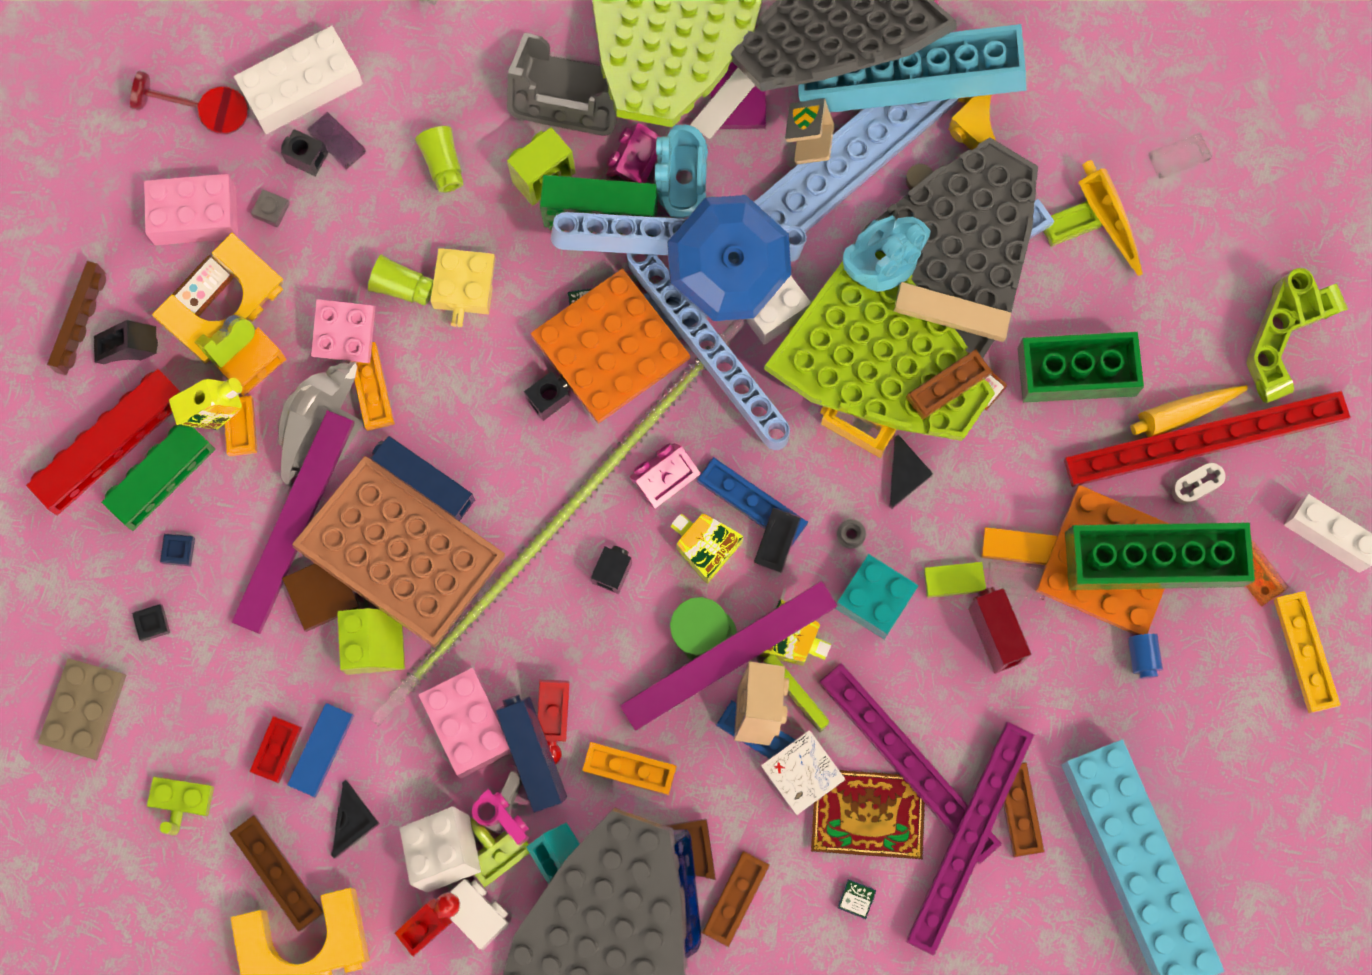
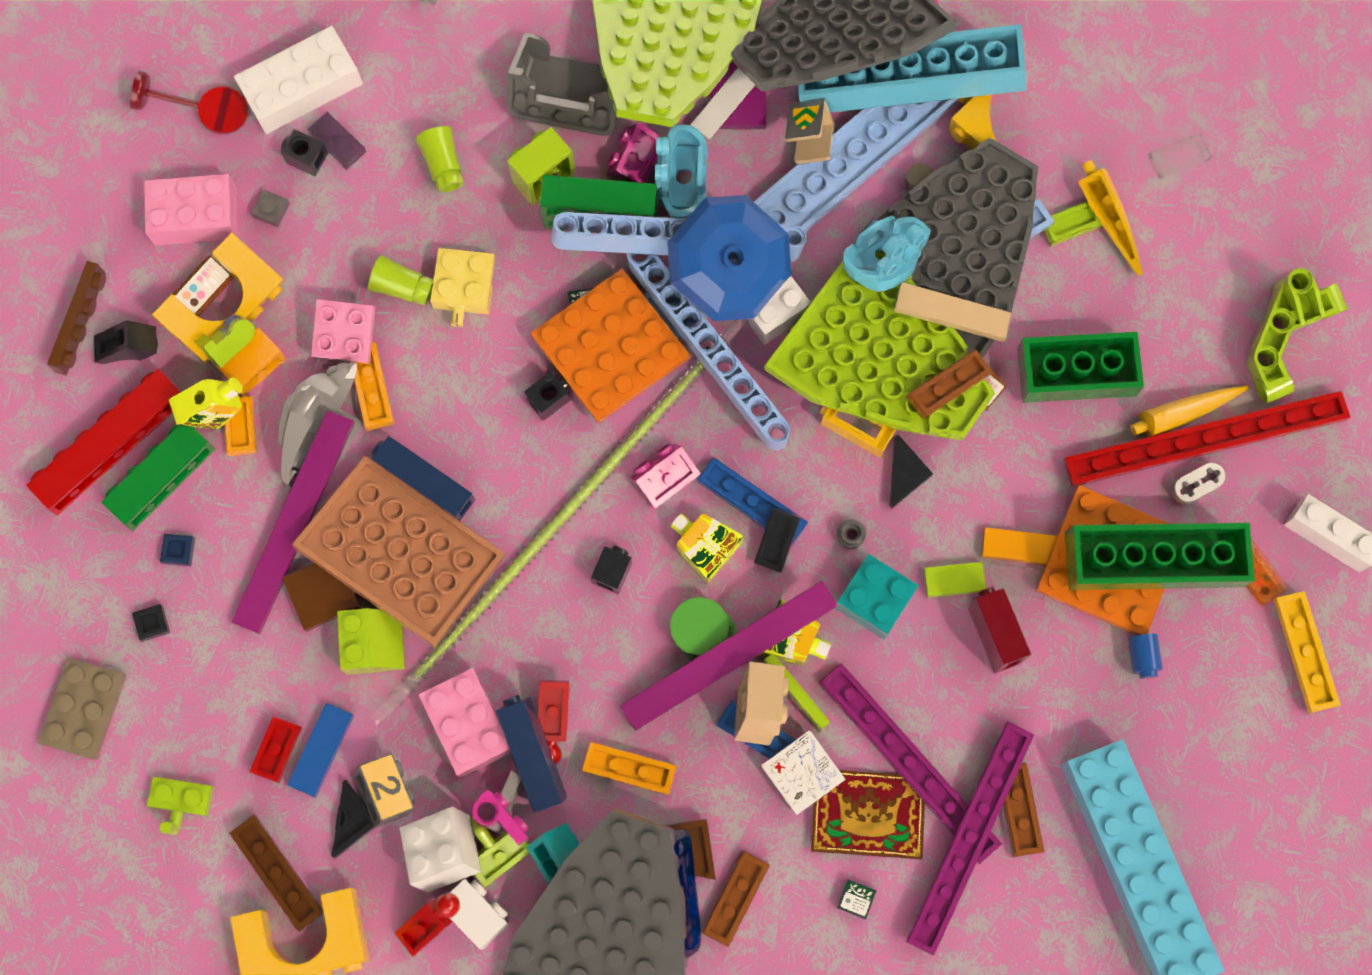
none -> brick [353,753,415,828]

